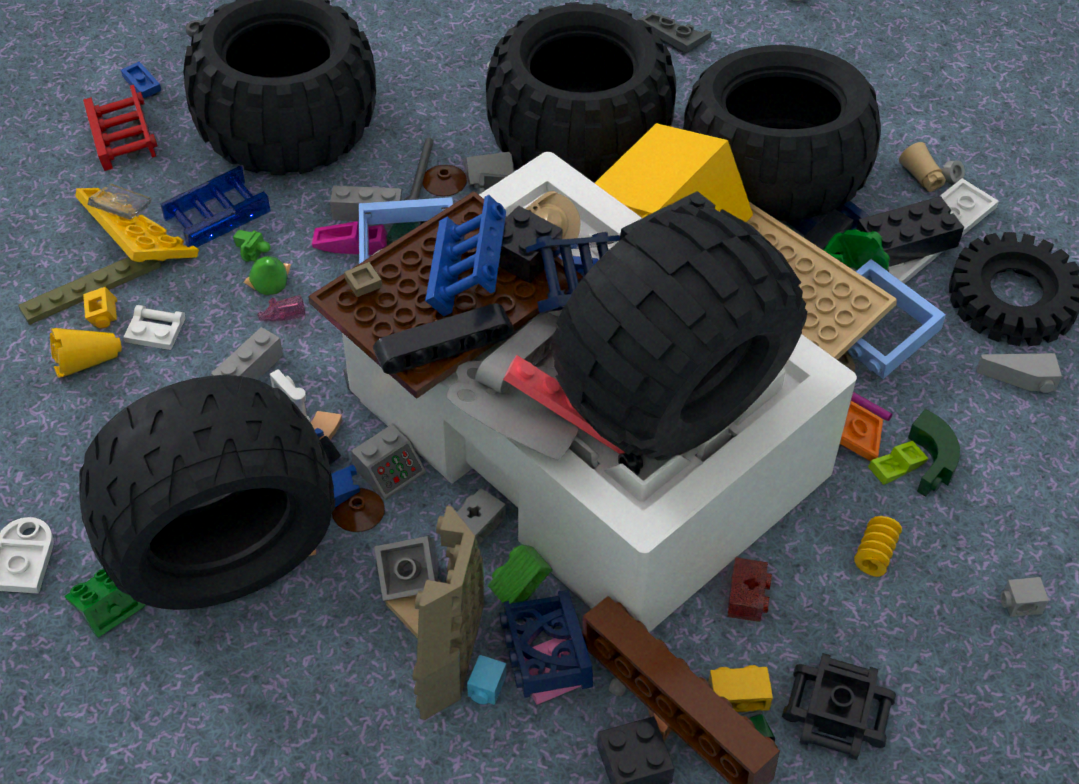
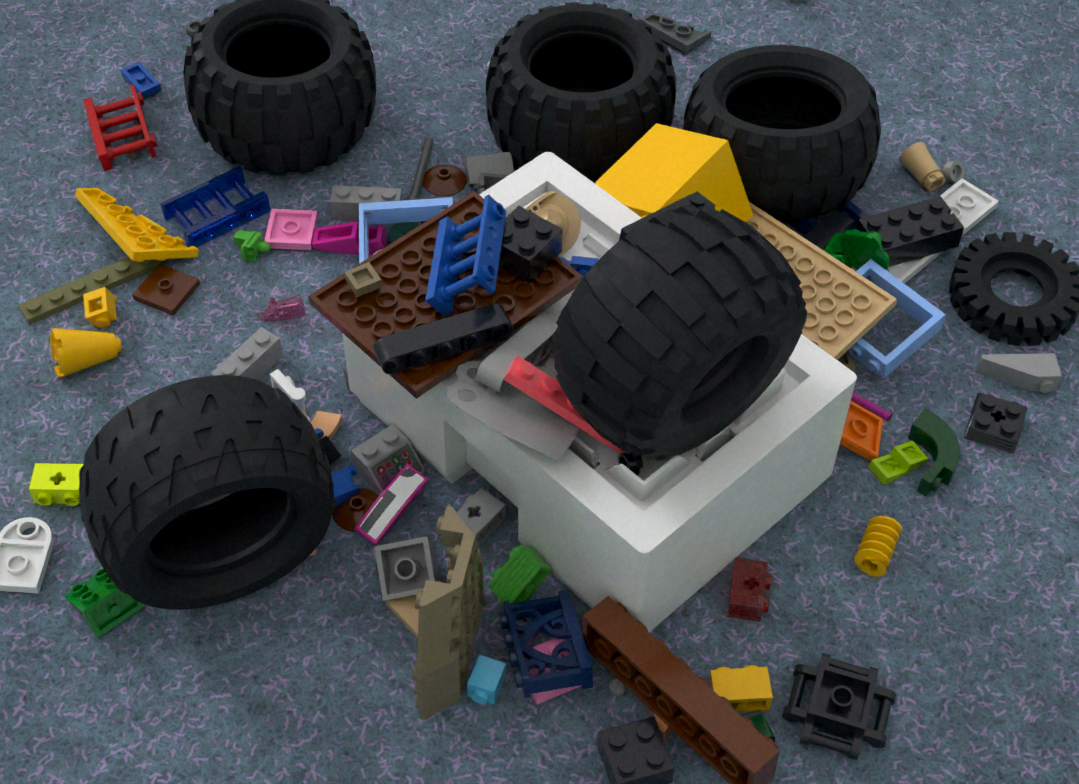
clear tile [88,184,151,220] -> none
white plate [123,305,185,350] -> none
bright green hat [244,256,291,295] -> none
dark blue fence [525,232,620,313] -> none
light grey brick [1001,577,1049,617] -> none
none -> neon yellow brick [29,463,83,506]
none -> reddish brown plate [132,263,200,316]
none -> bright pink plate [264,209,318,250]
none -> slope [354,464,428,546]
none -> black brick [964,393,1027,453]

